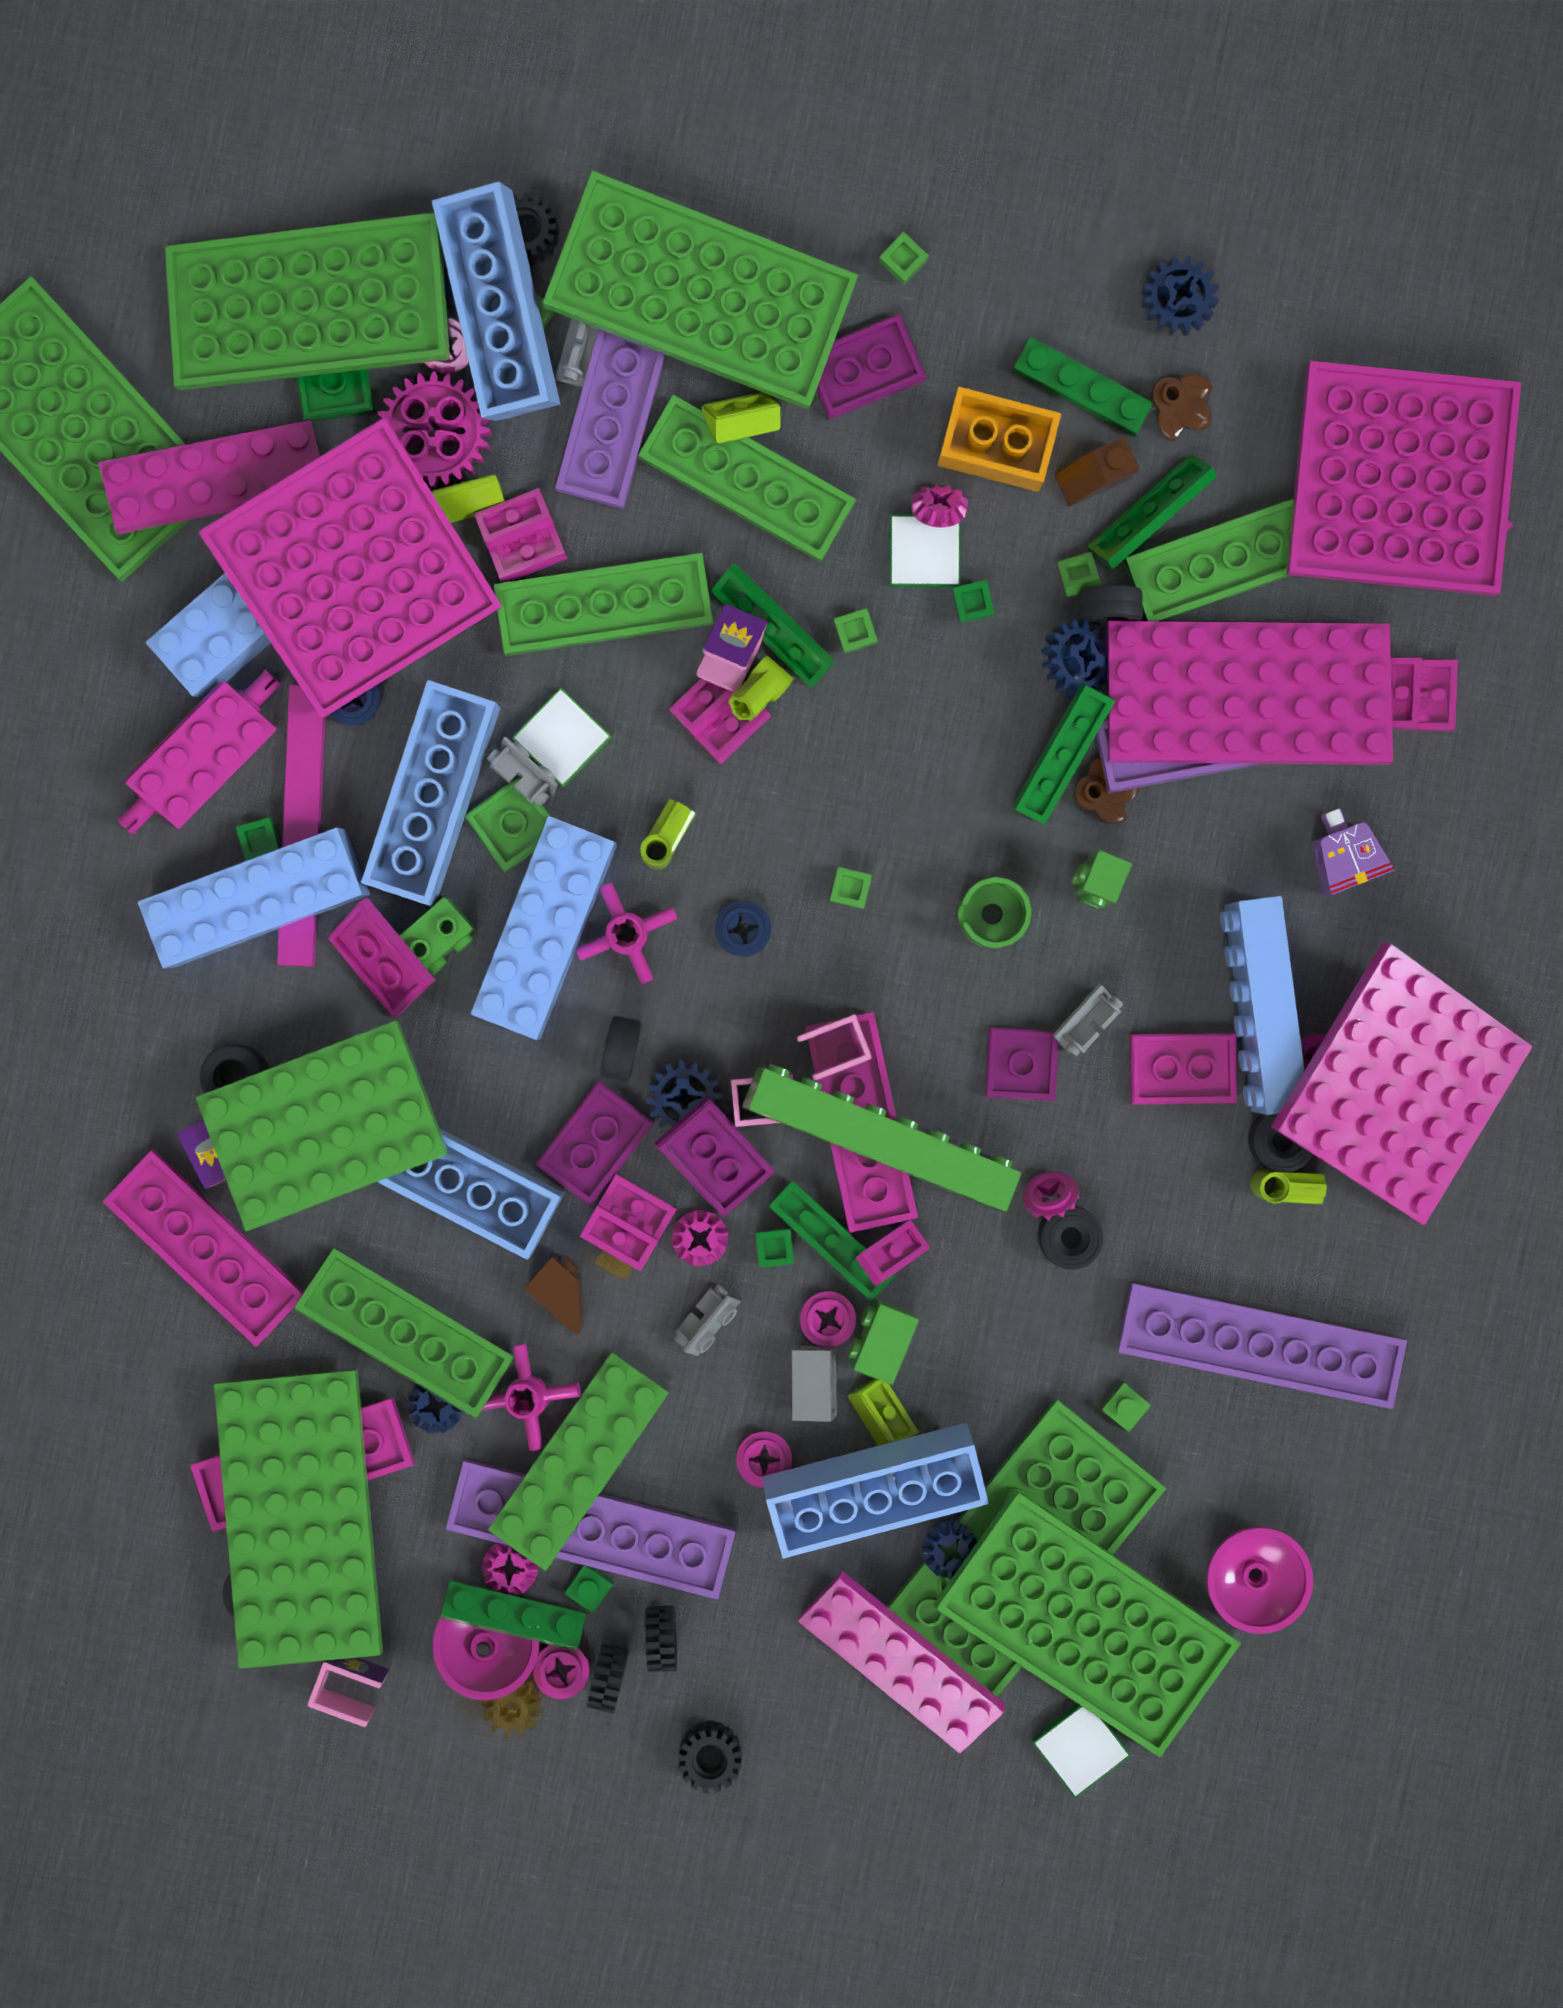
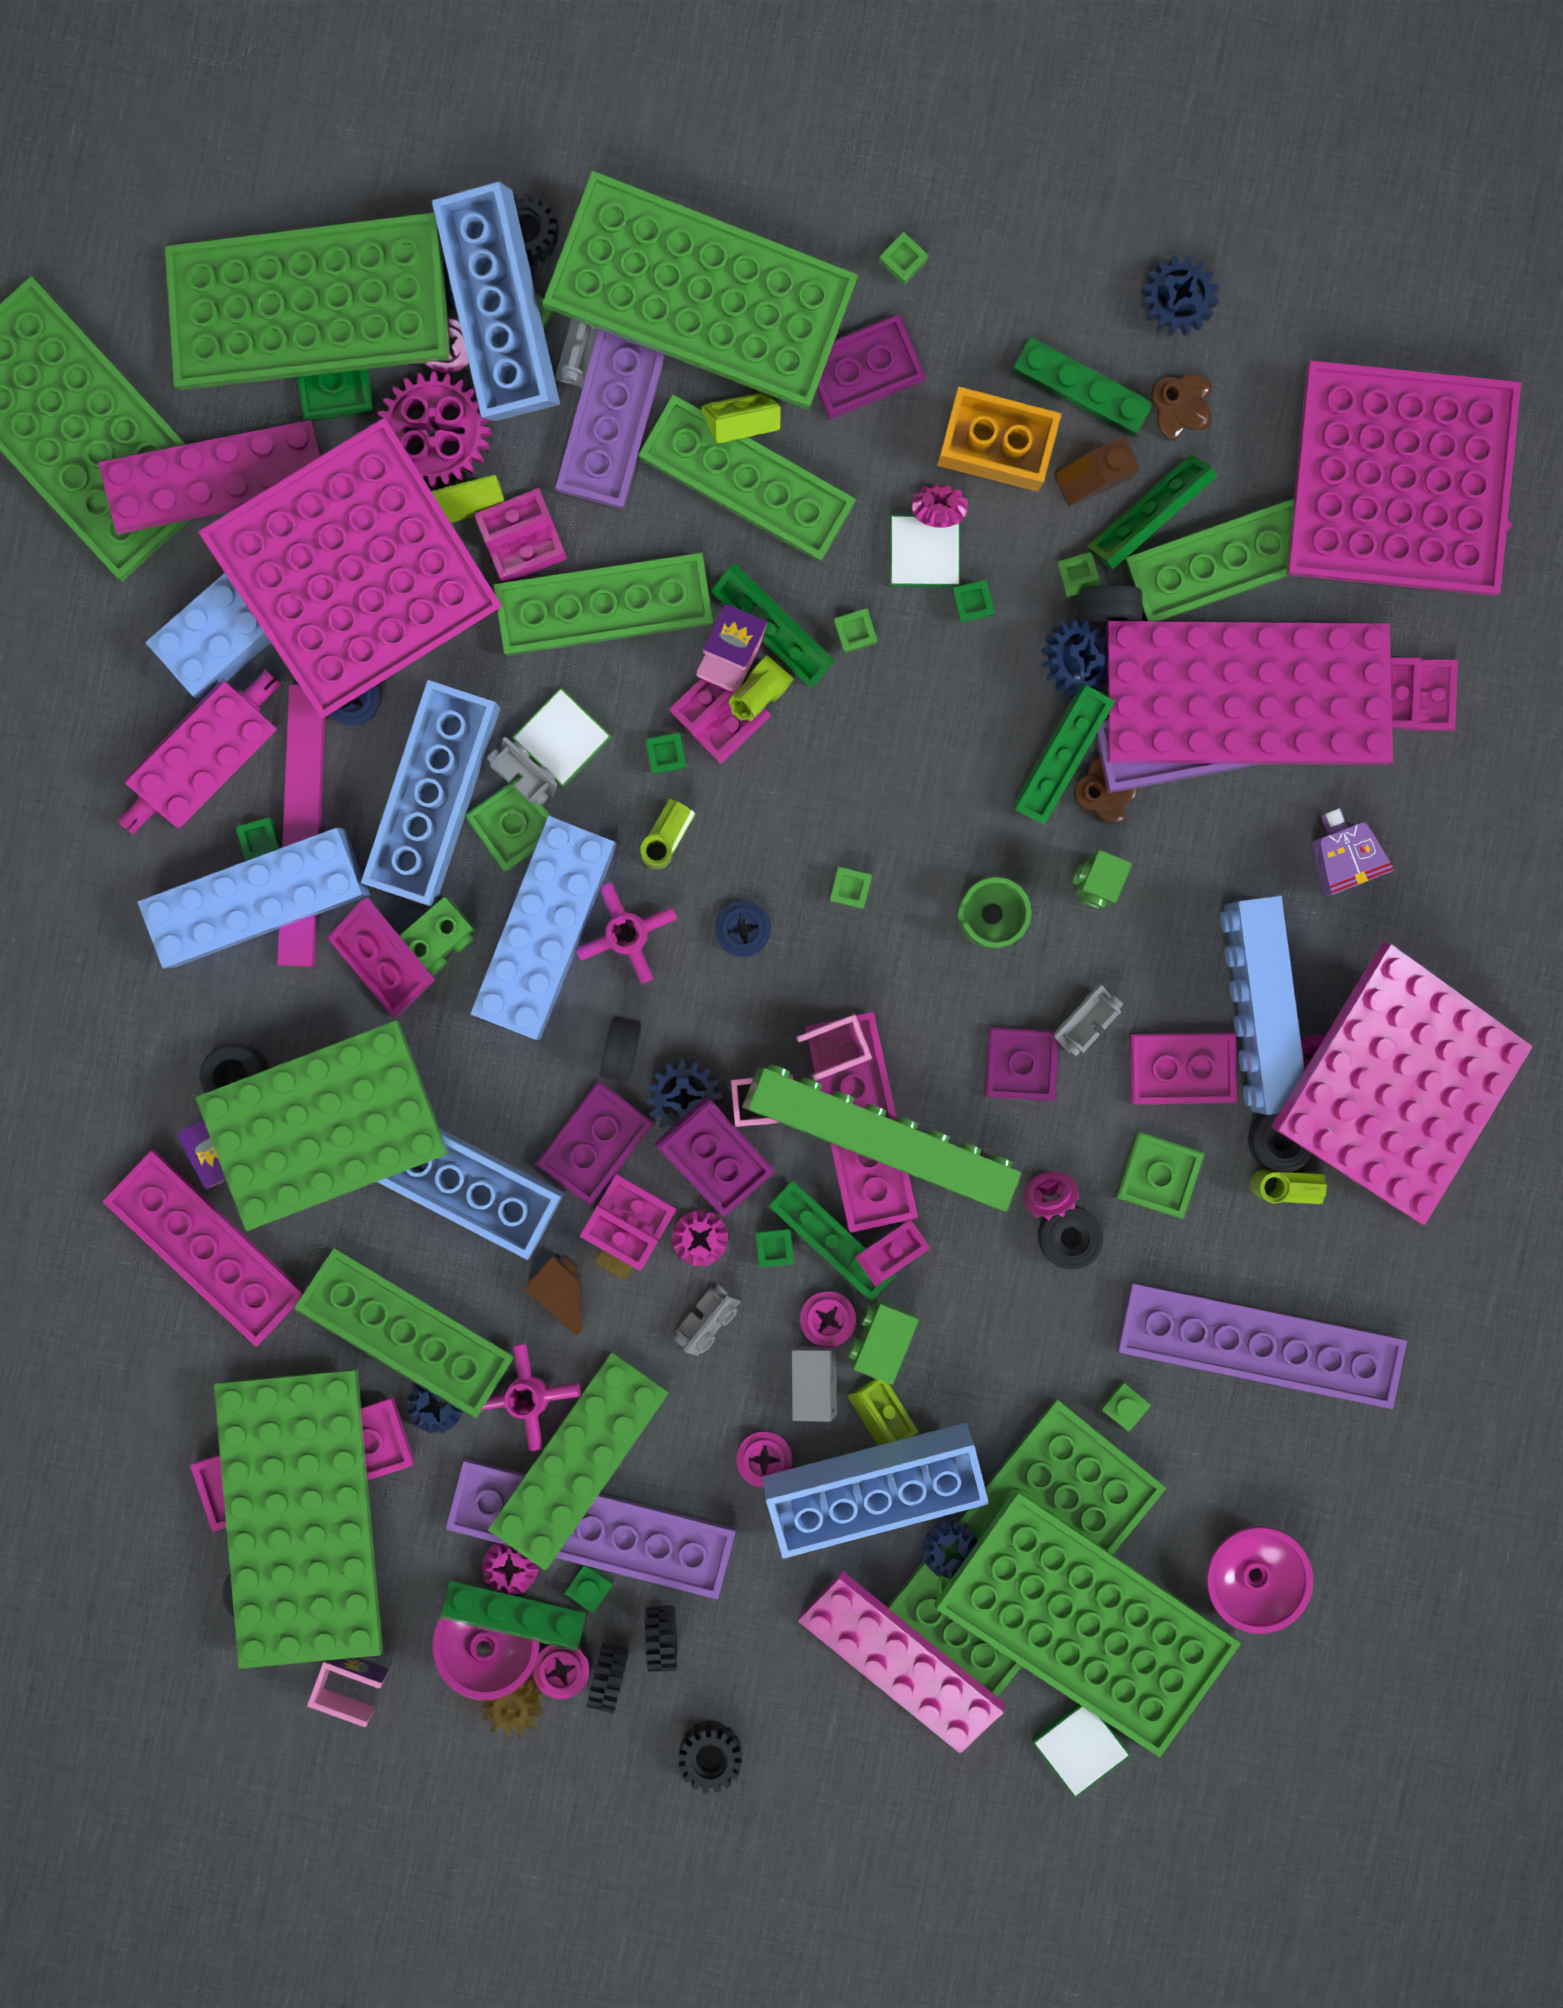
none -> green plate [645,733,687,775]
none -> bright green tile [1115,1131,1205,1219]

